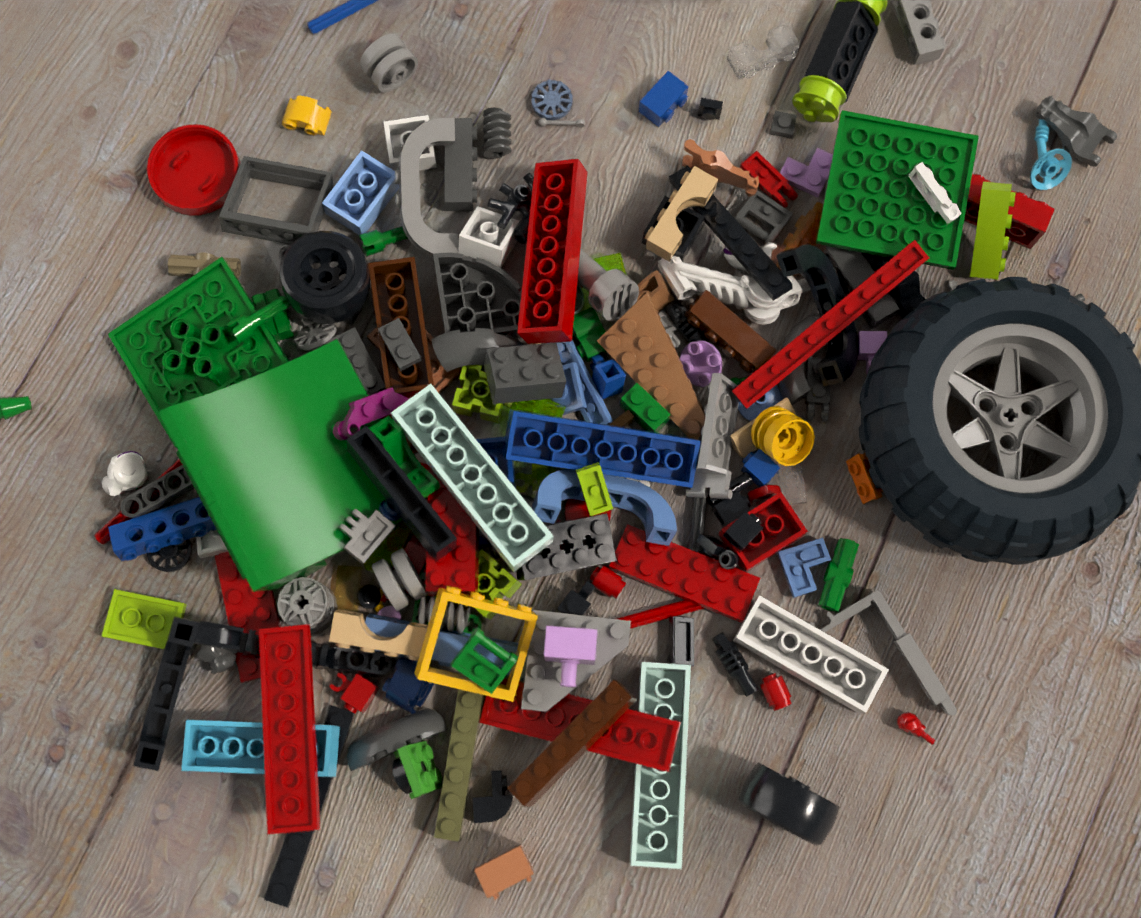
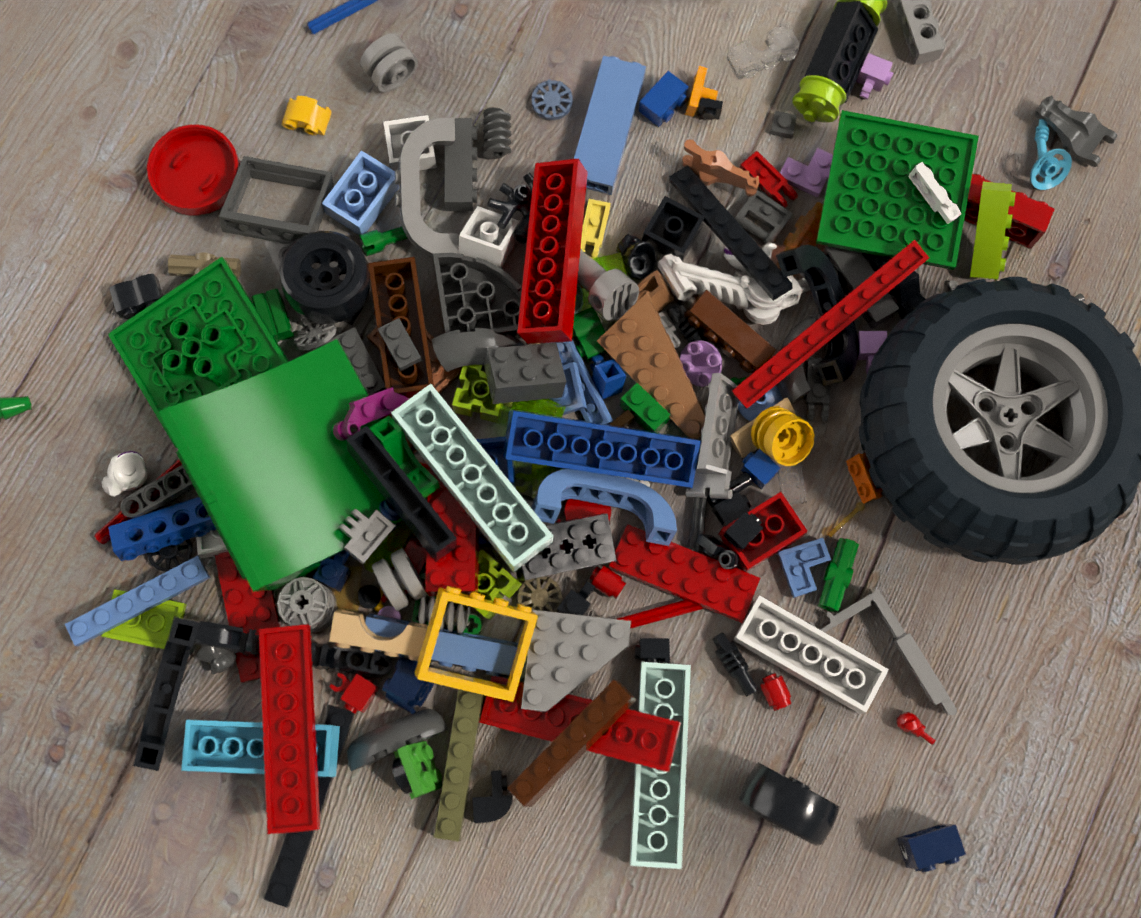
green piece [225,296,290,344] -> none
green plate [451,627,518,694] -> none
nougat container [474,844,534,900] -> none
light grey hinge [538,118,585,127] -> none
lavender brick [544,626,597,687] -> none
lime plate [576,462,613,517] -> none
tan arch [645,166,718,262] -> none
tile [669,616,694,667] -> none
red tile [748,485,781,501] -> none
none -> medium blue plate [65,556,210,647]
none -> black brick [109,273,163,319]
none -> dark blue brick [313,550,351,592]
none -> dark tan wheel [518,576,562,613]
none -> medium blue brick [574,56,646,195]
none -> light yellow hinge [581,199,611,262]
none -> black hair [616,234,657,279]
none -> black brick [635,638,670,664]
none -> light orange tile [685,66,718,117]
none -> clear yellow hinge [827,502,865,538]
none -> lavender brick [856,53,893,99]
none -> dark blue brick [896,823,966,873]

